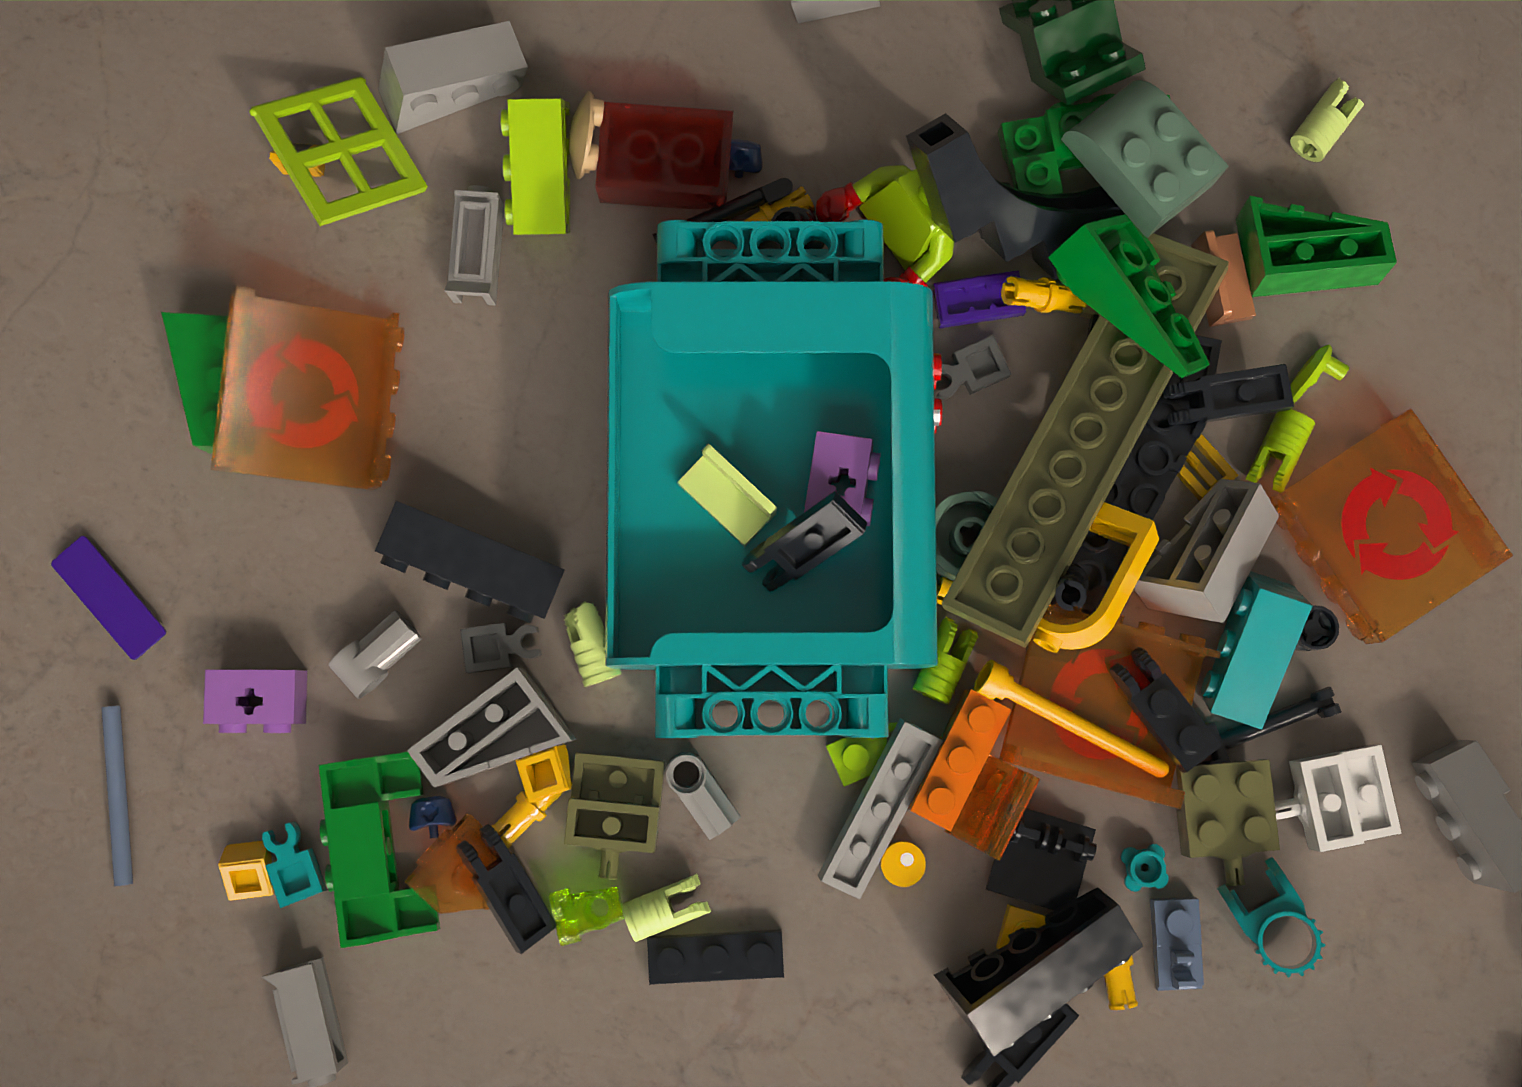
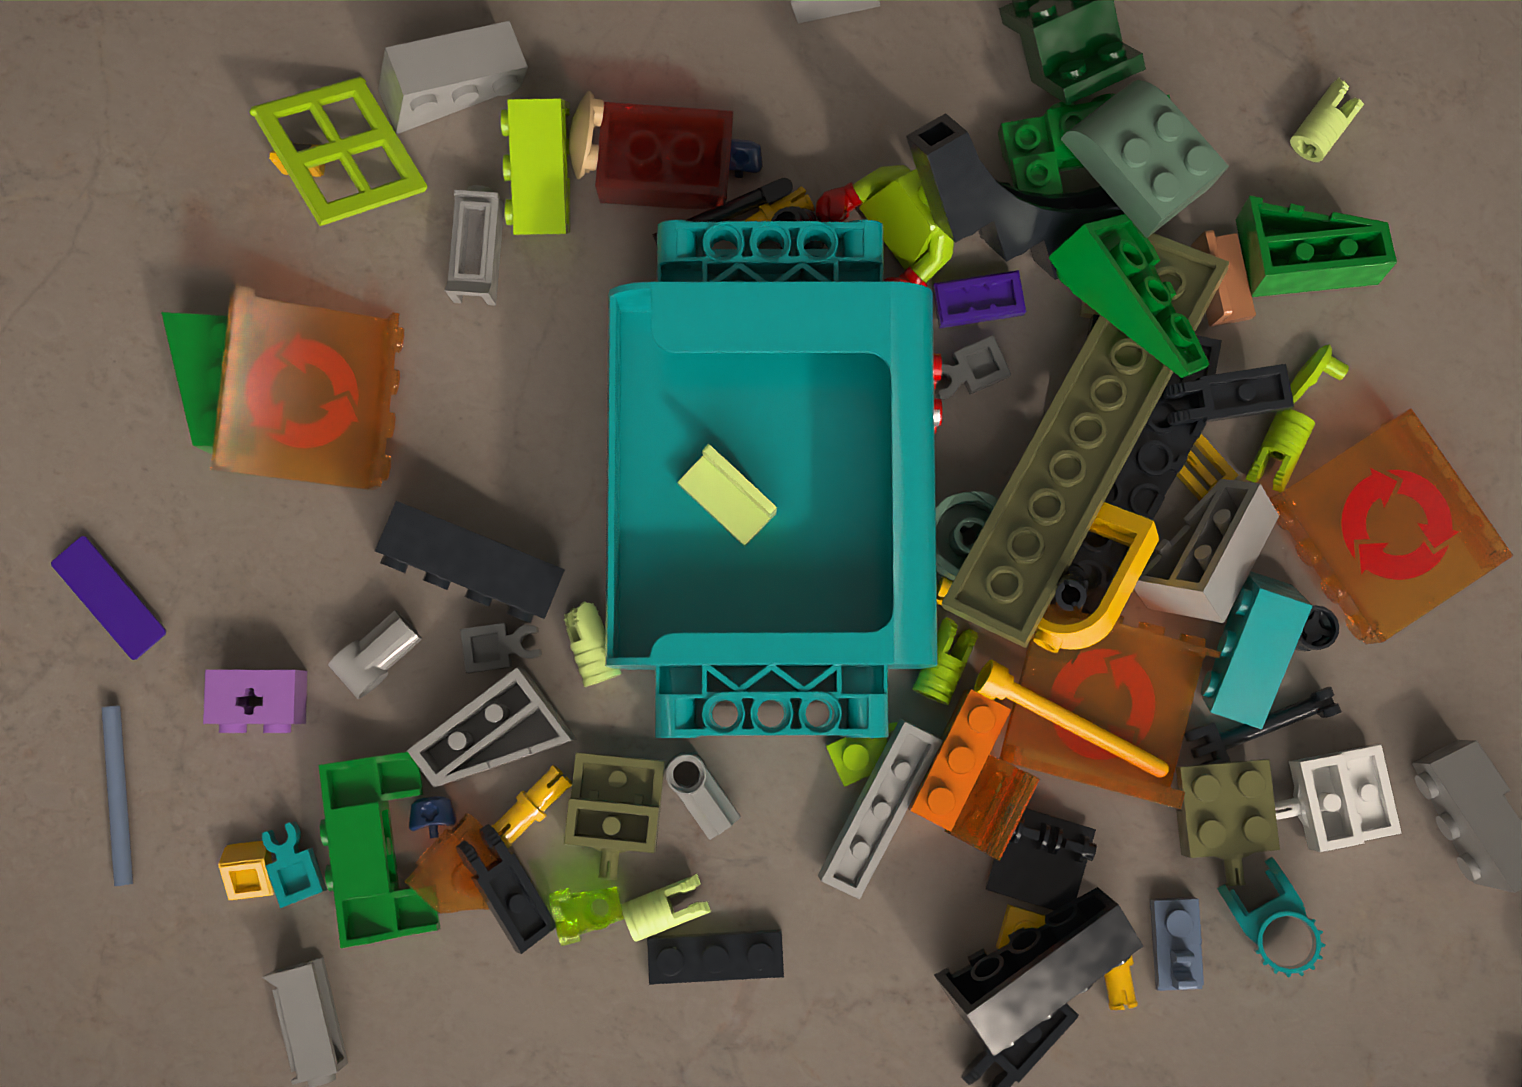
yellow slope [515,745,571,803] -> none
black hinge [742,491,867,592] -> none
medium lavender brick [804,431,881,526] -> none
yellow tile [880,841,926,887] -> none
yellow pin [1001,276,1087,314] -> none
black hinge [1109,647,1222,774] -> none
teal plate [1120,844,1169,892] -> none

